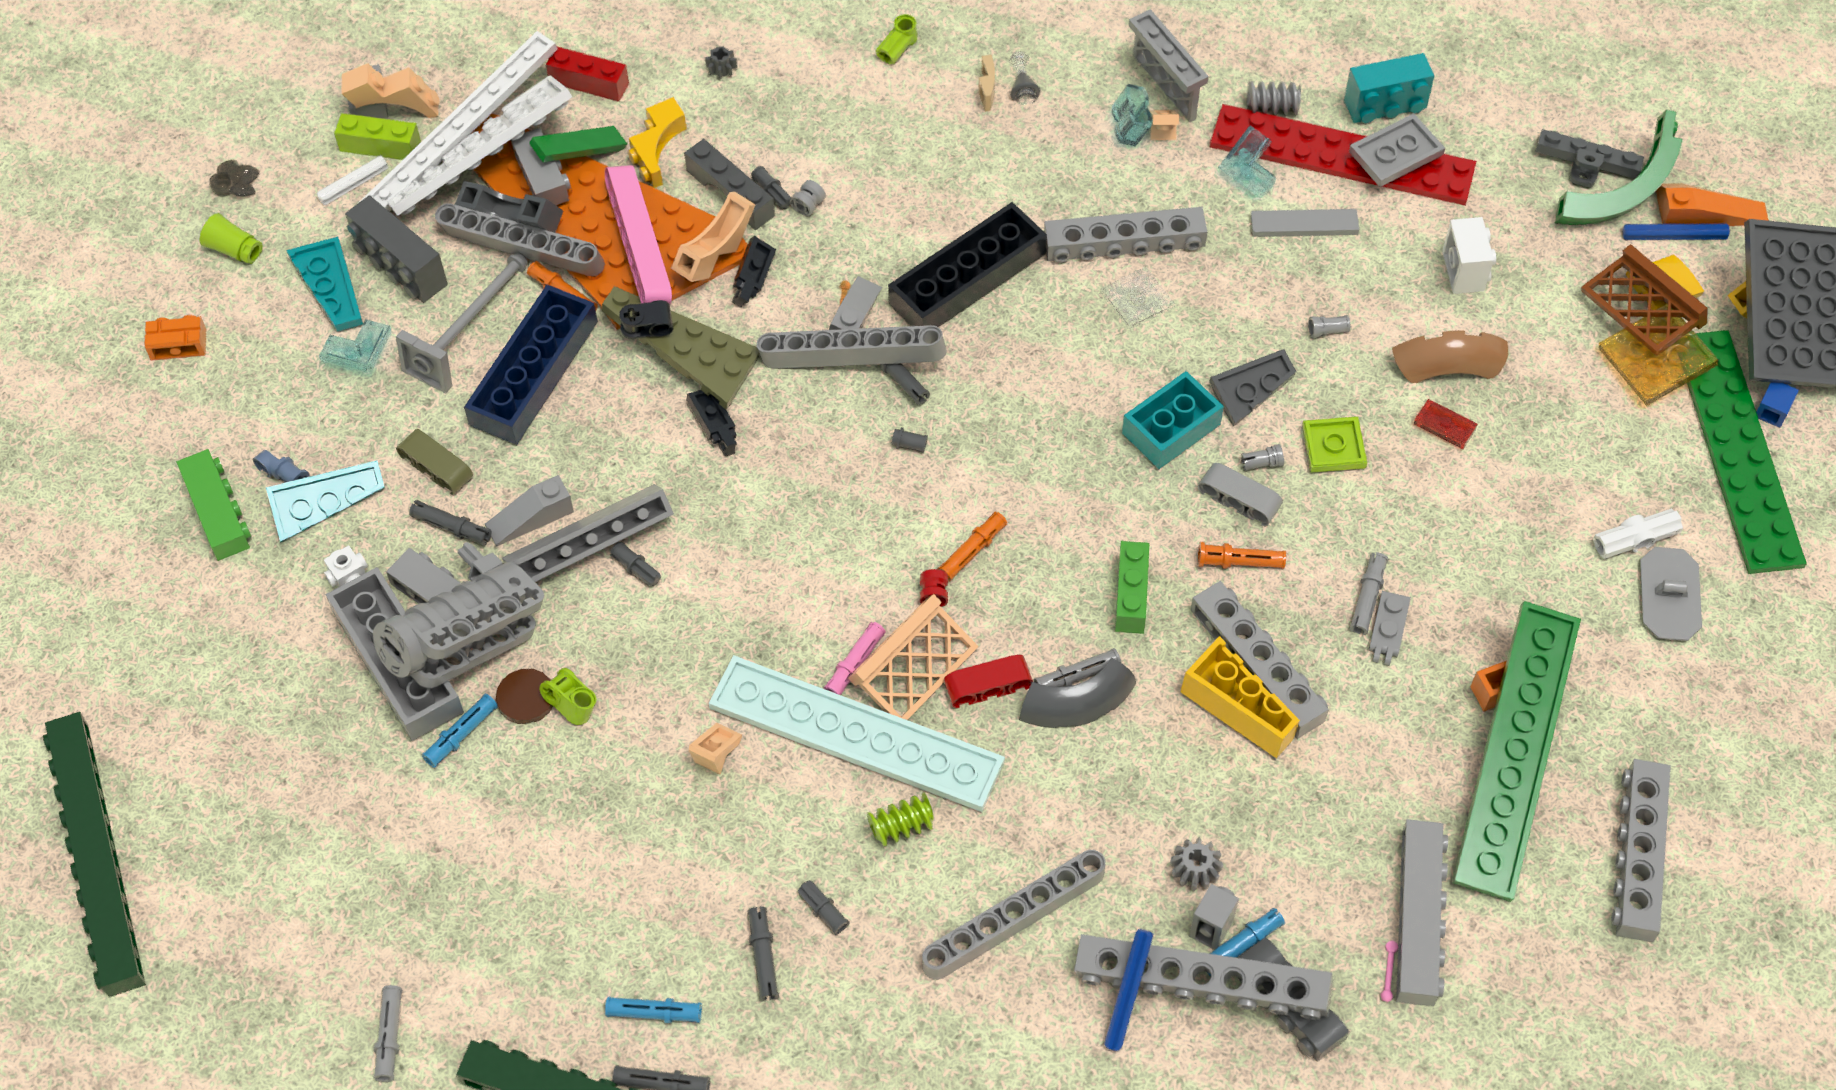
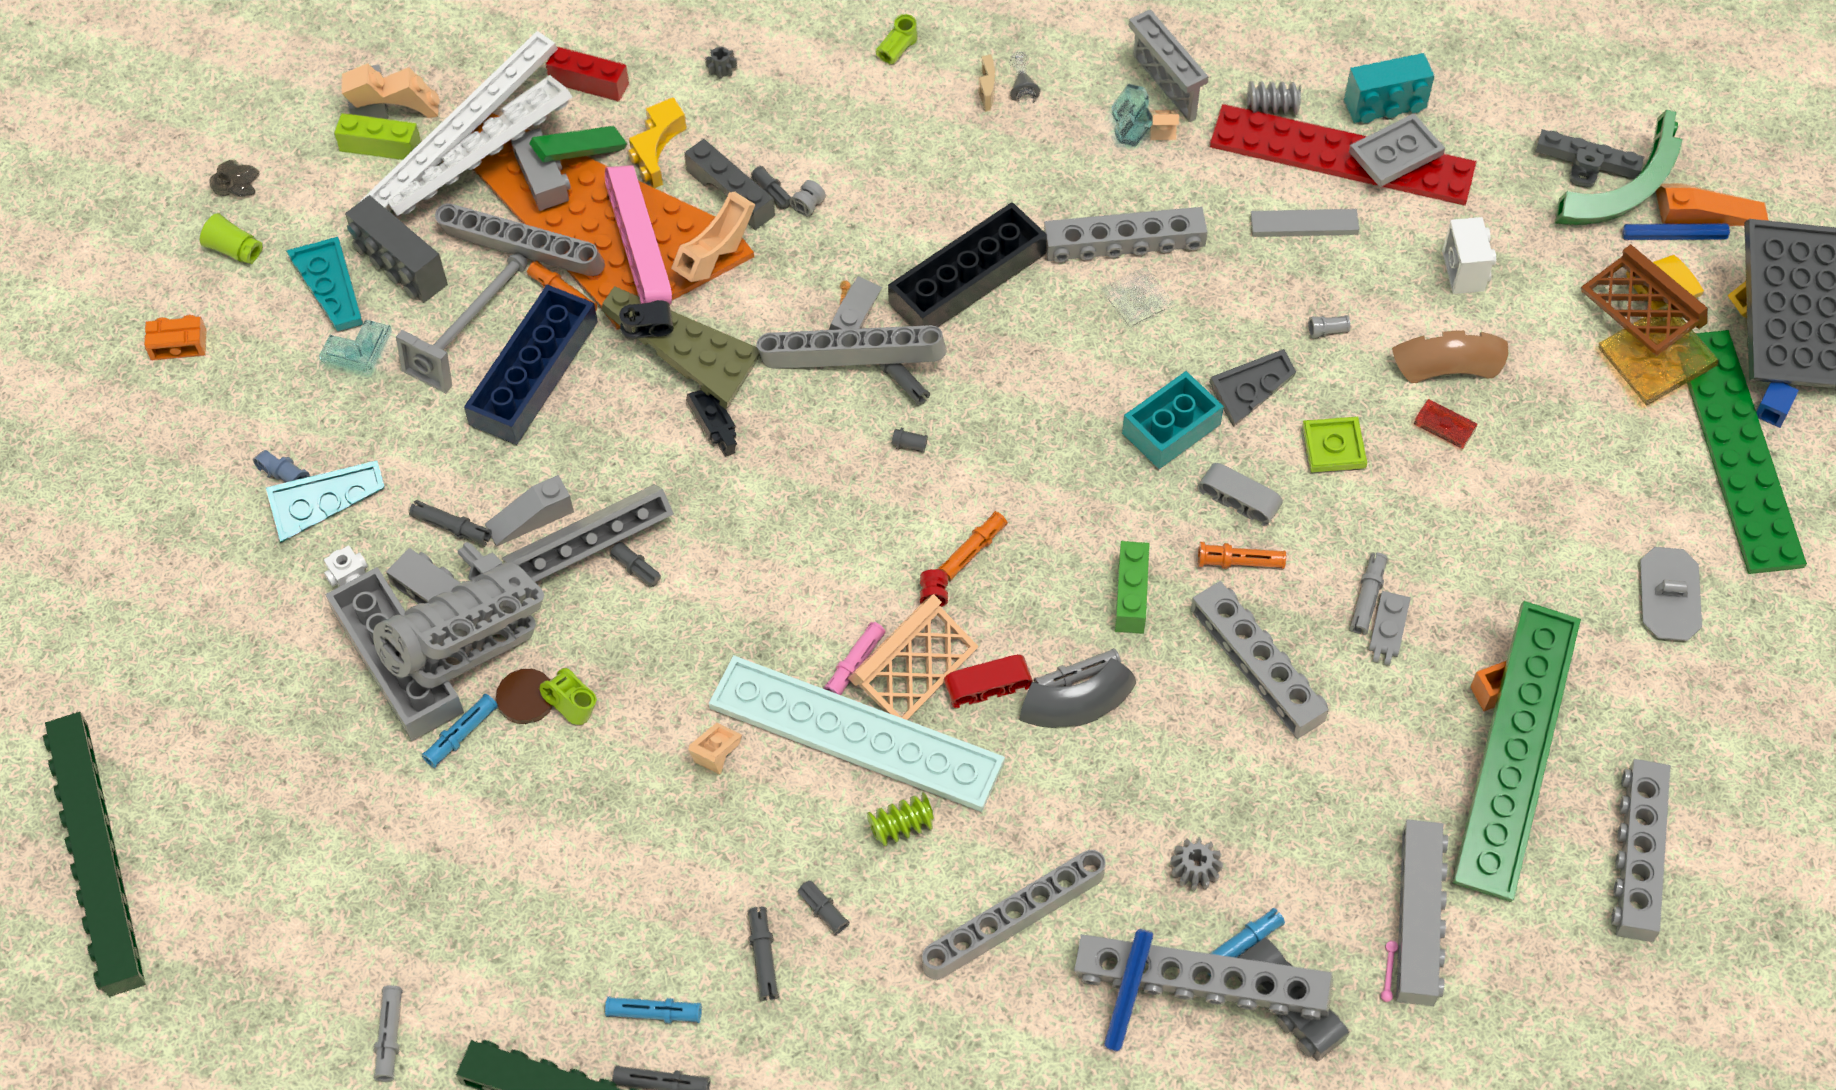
bright green brick [176,449,252,561] -> none
white axle [317,156,388,205] -> none
olive beam [396,428,473,495] -> none
dark grey arch [455,181,563,233] -> none
black hinge [732,236,776,307] -> none
yellow wedge [1180,636,1300,759] -> none
light grey brick [1189,884,1239,950] -> none
clear light blue brick [1218,126,1276,198] -> none
light grey pin [1241,444,1284,471] -> none
white piece [1593,509,1683,559] -> none

